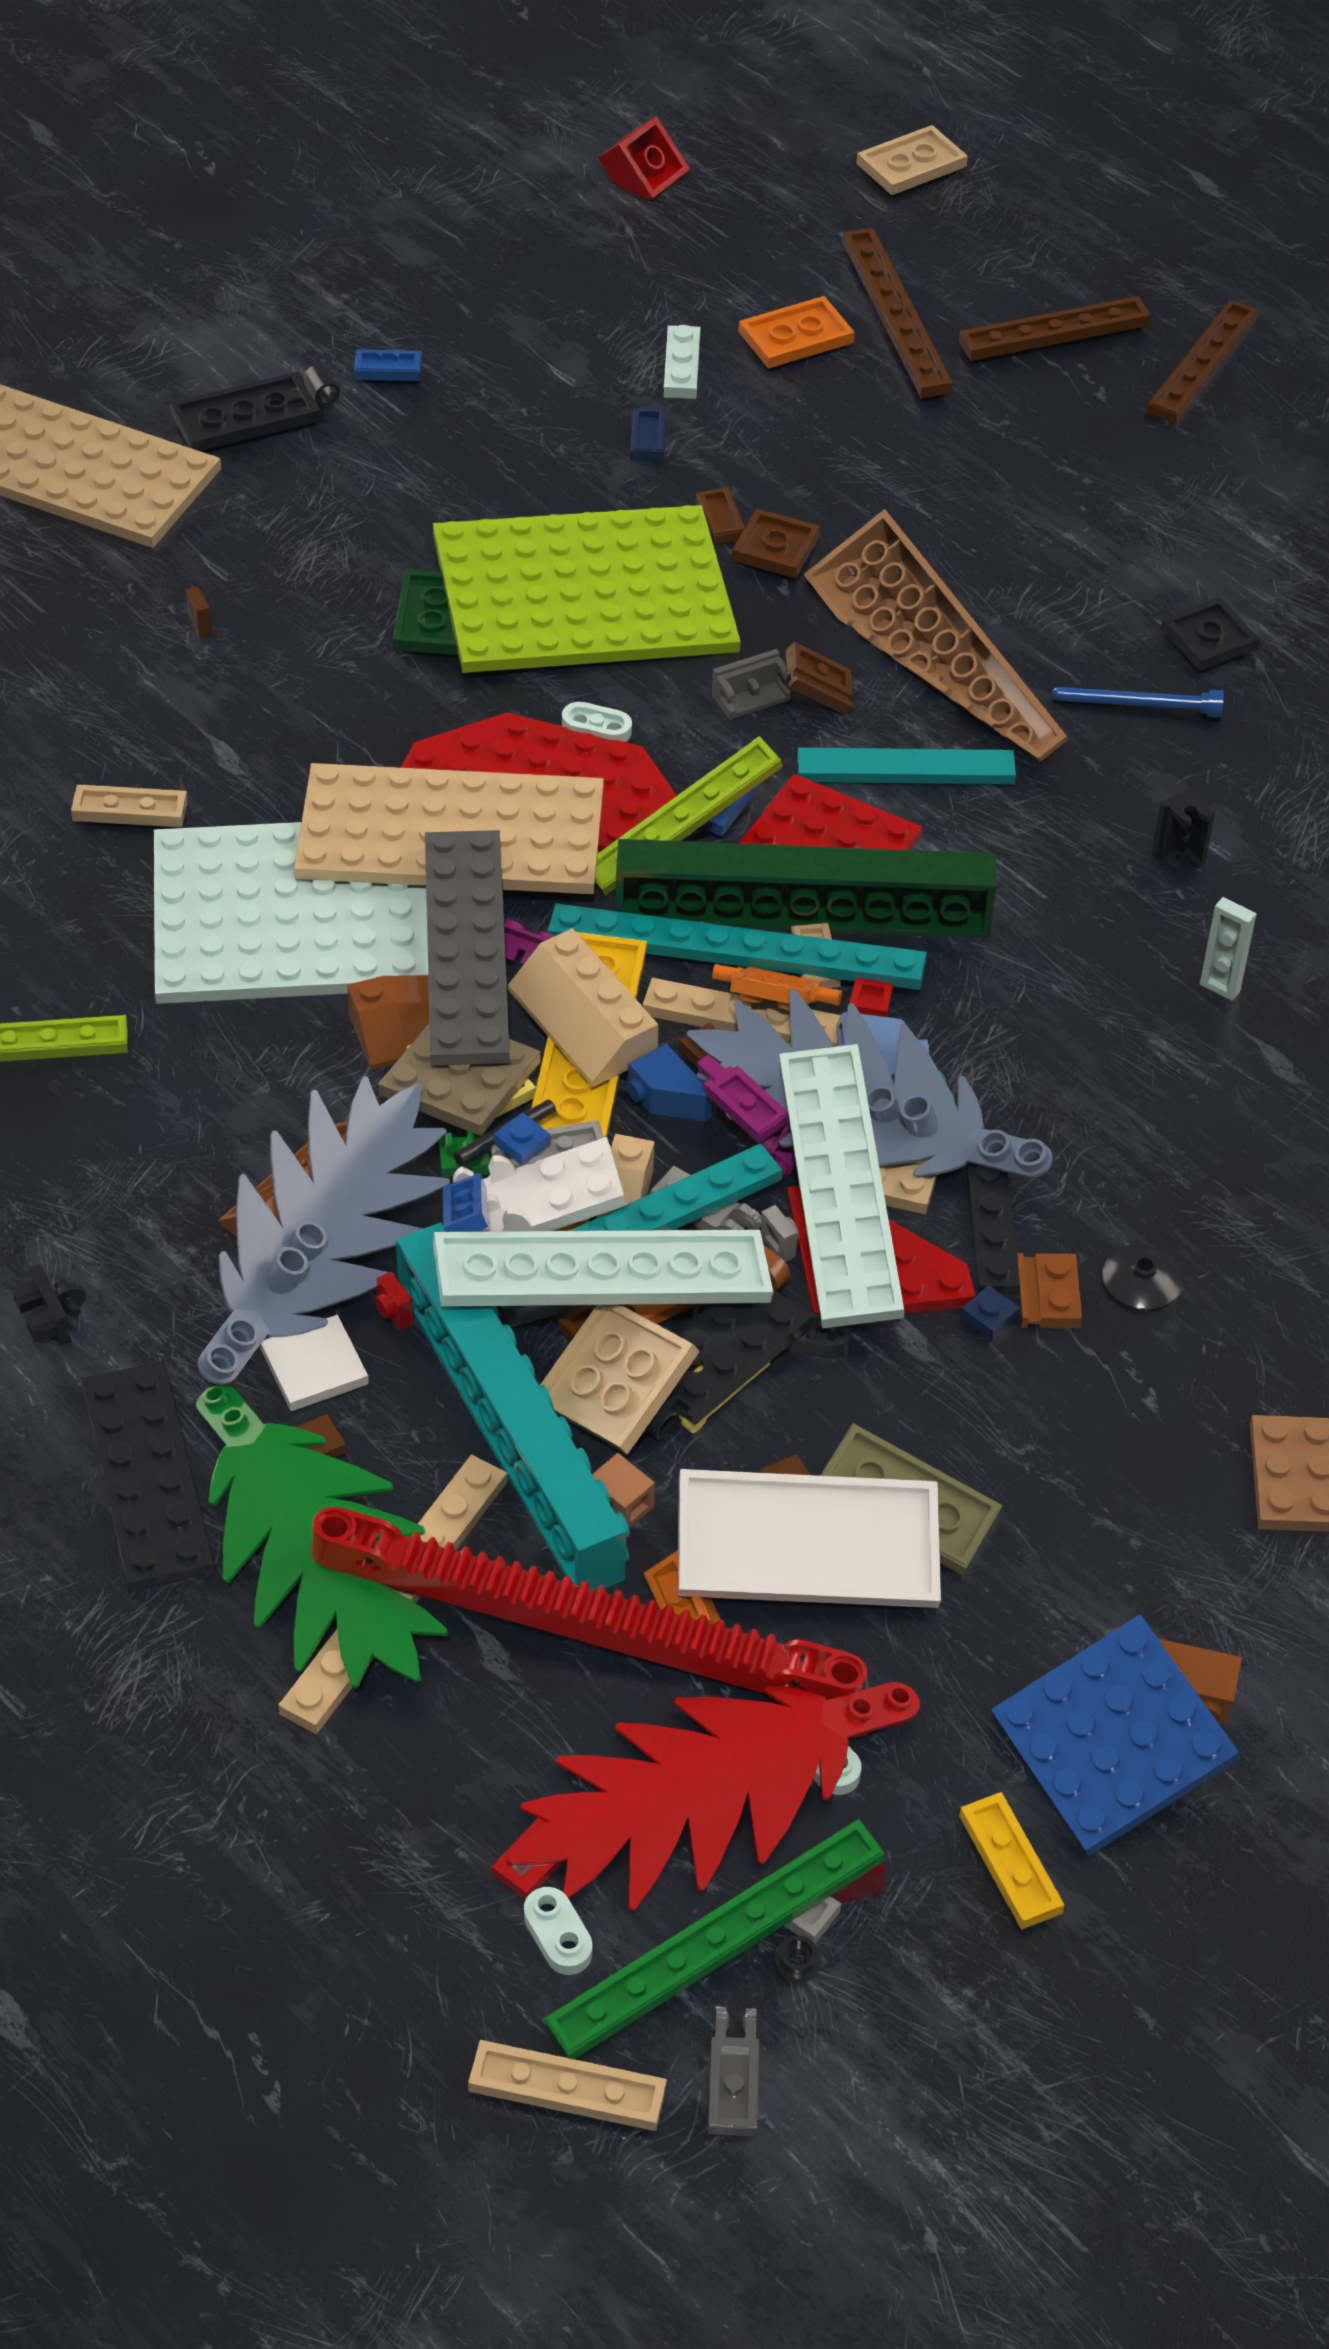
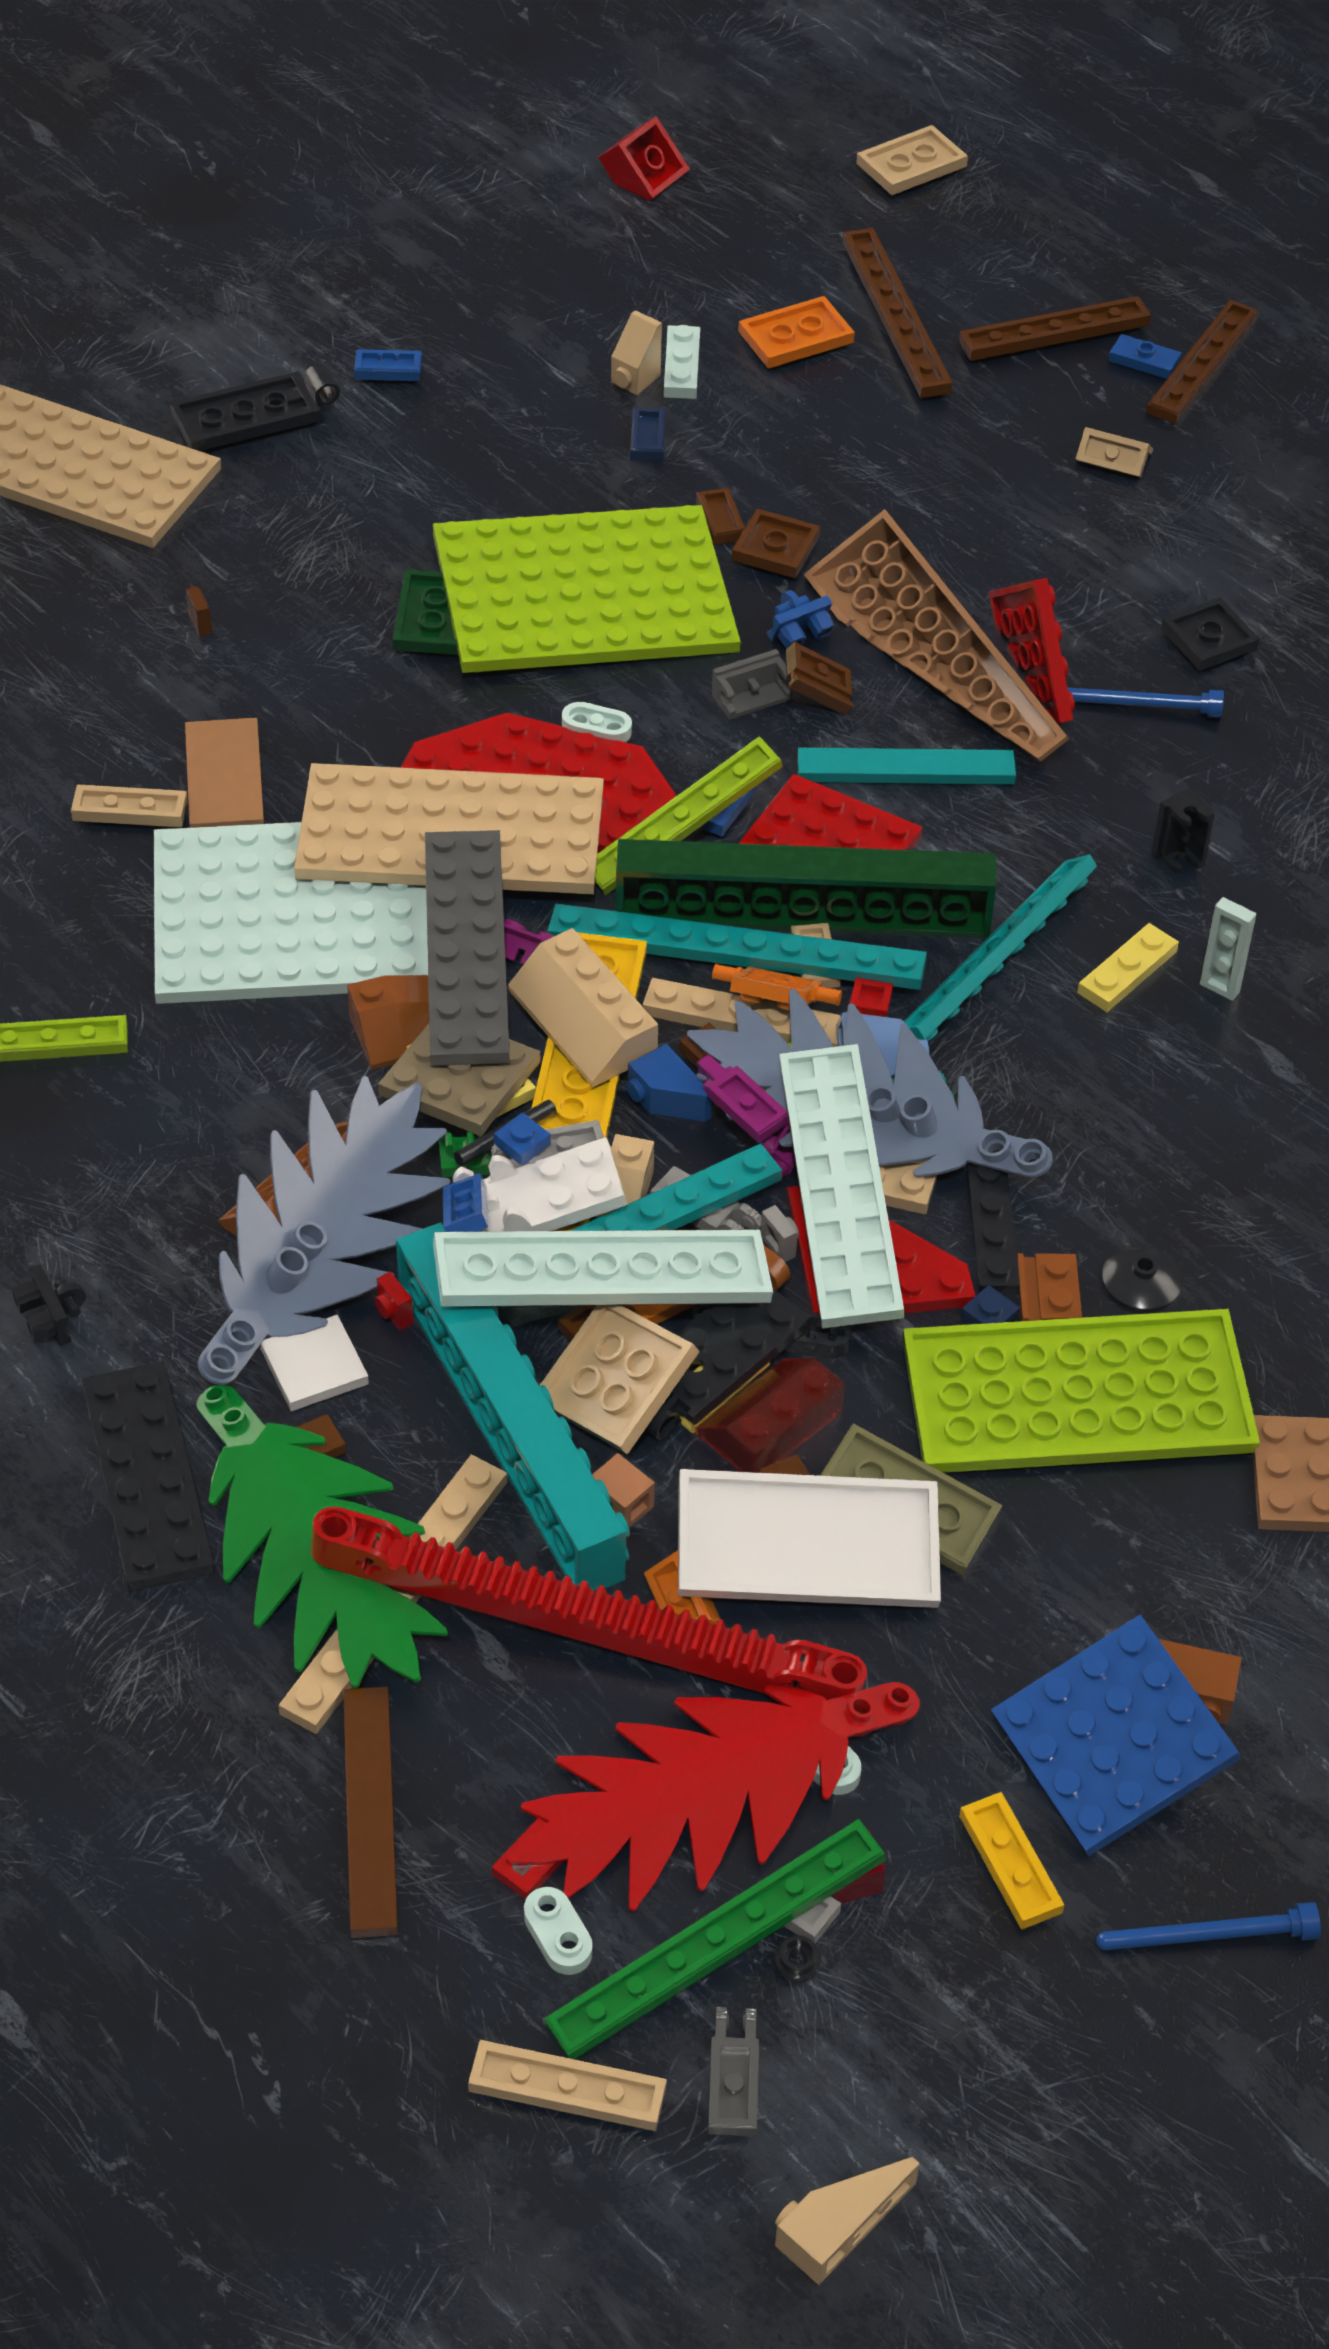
none -> medium nougat tile [185,718,264,828]
none -> reddish brown tile [343,1687,398,1938]
none -> tan slope [611,310,662,395]
none -> clear red slope [695,1358,845,1473]
none -> blue hips [766,590,834,649]
none -> tan slope [775,2157,920,2285]
none -> lime plate [902,1309,1260,1473]
none -> teal plate [904,854,1097,1041]
none -> red plate [988,578,1075,723]
none -> tan panel [1075,427,1153,478]
none -> light yellow plate [1077,923,1179,1012]
none -> blue piece [1096,1902,1321,1950]
none -> blue plate [1108,334,1182,379]

